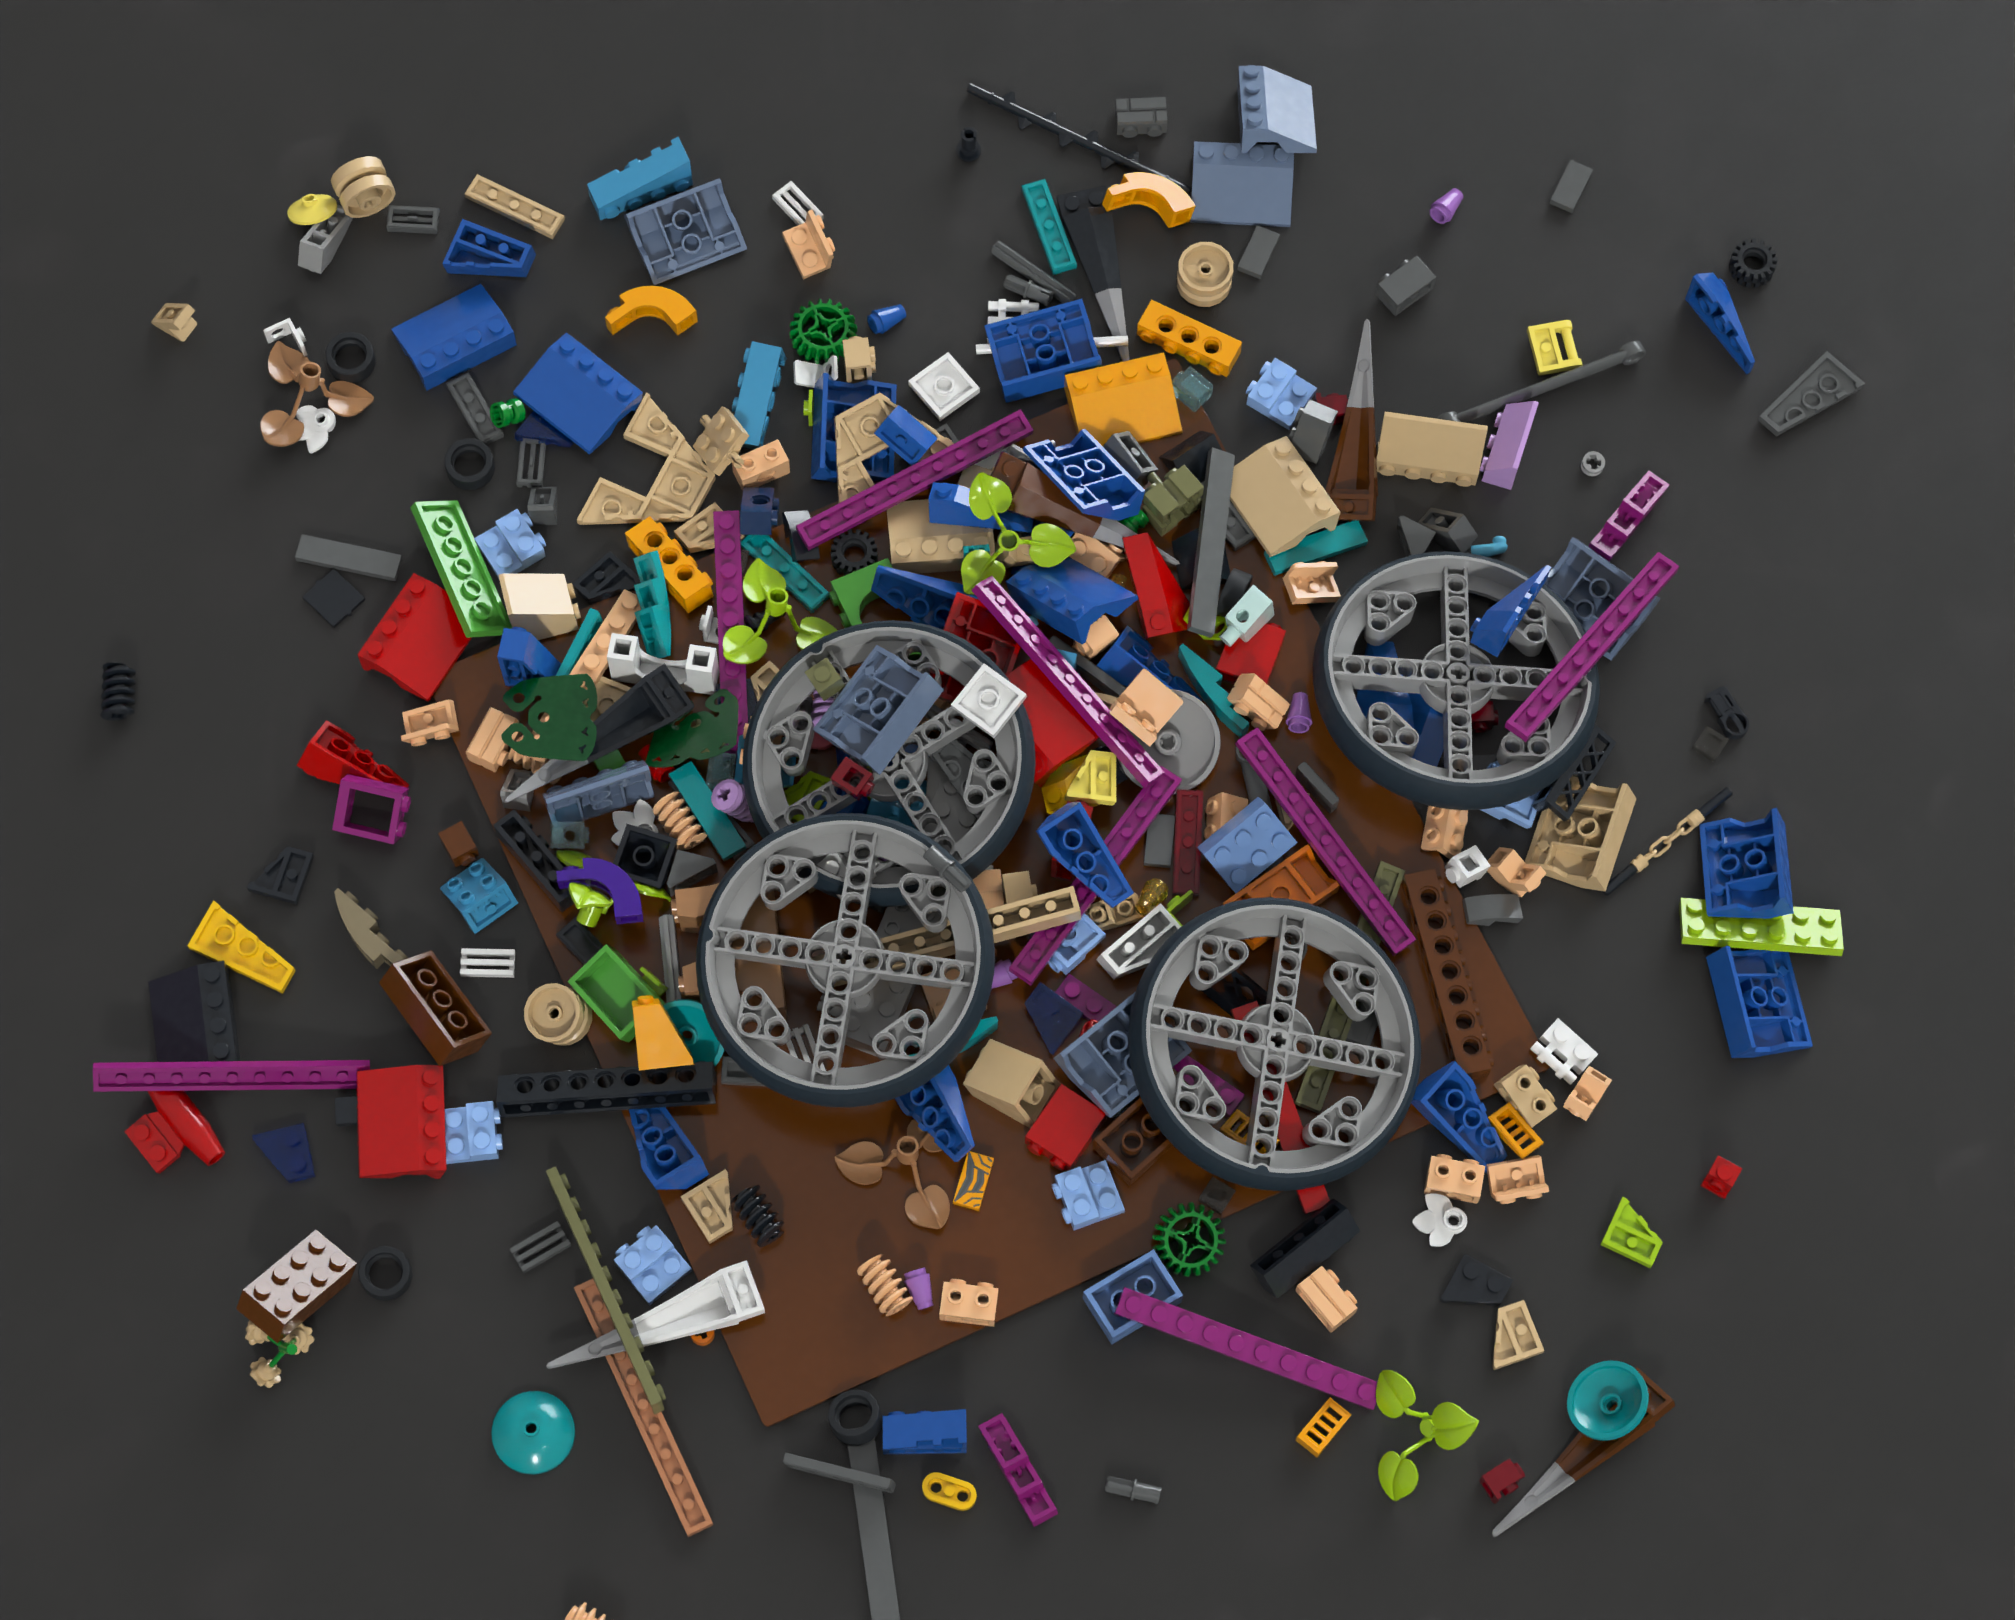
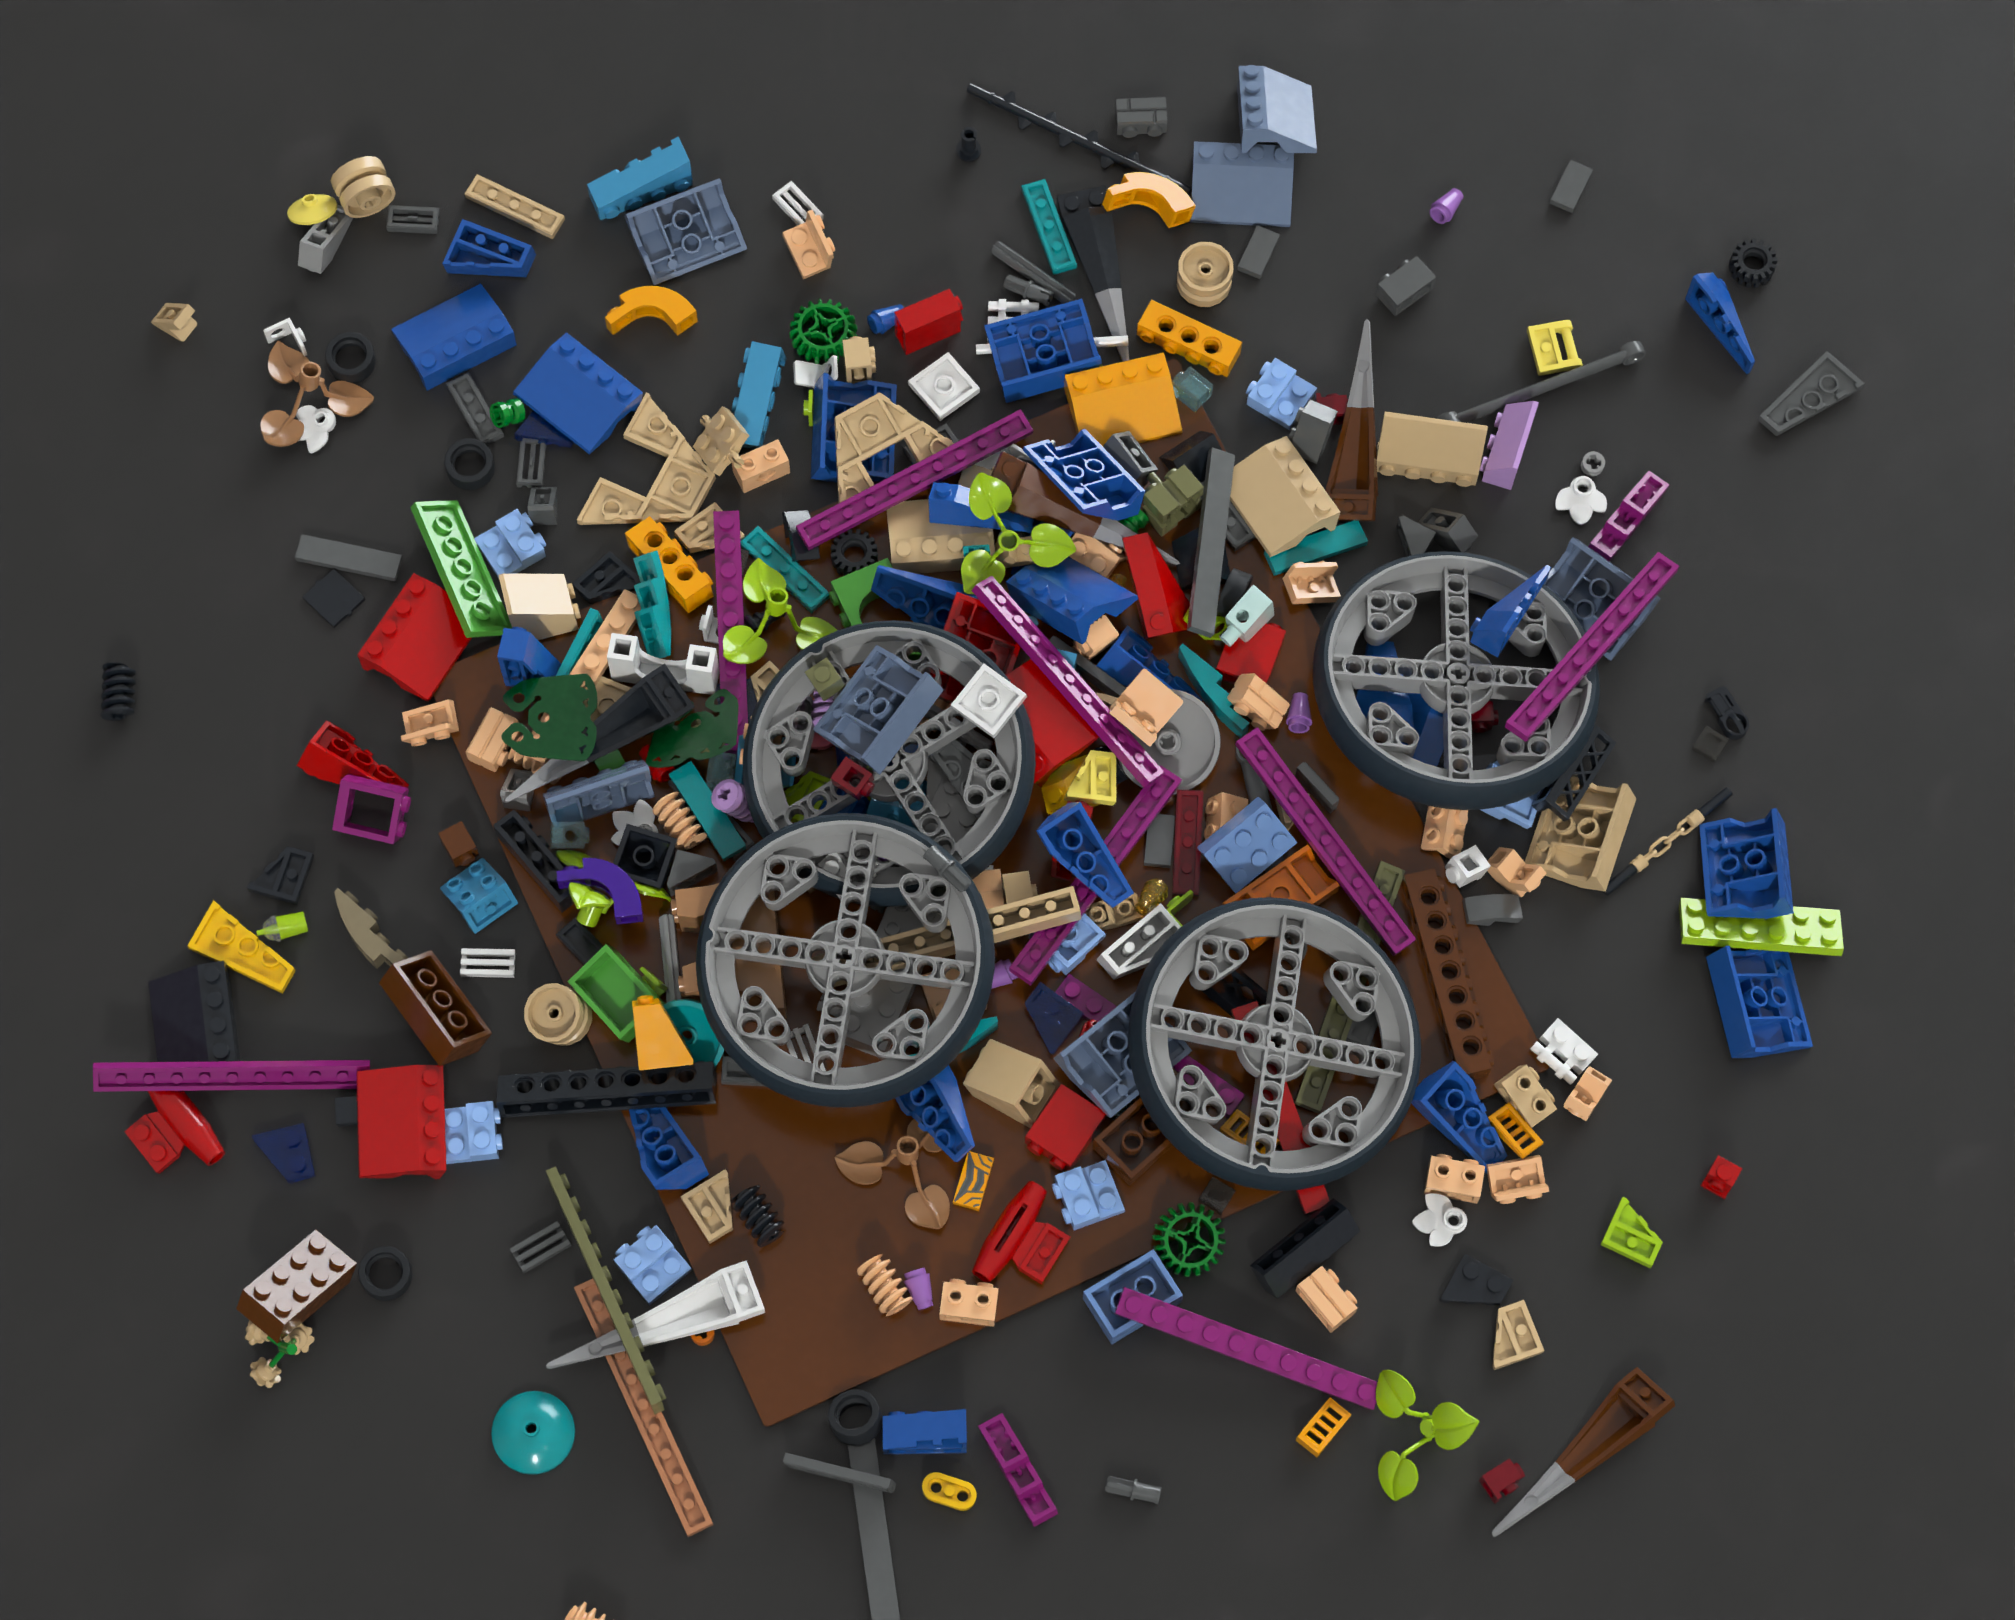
dark blue brick [740,487,779,535] -> none
blue panel [874,405,937,466] -> none
medium azure arm [1471,536,1508,557] -> none
teal dish [1567,1360,1649,1441] -> none
none -> lime piece [256,911,308,942]
none -> red brick [894,289,963,355]
none -> red plate [972,1181,1071,1285]
none -> white plate [1555,476,1607,525]

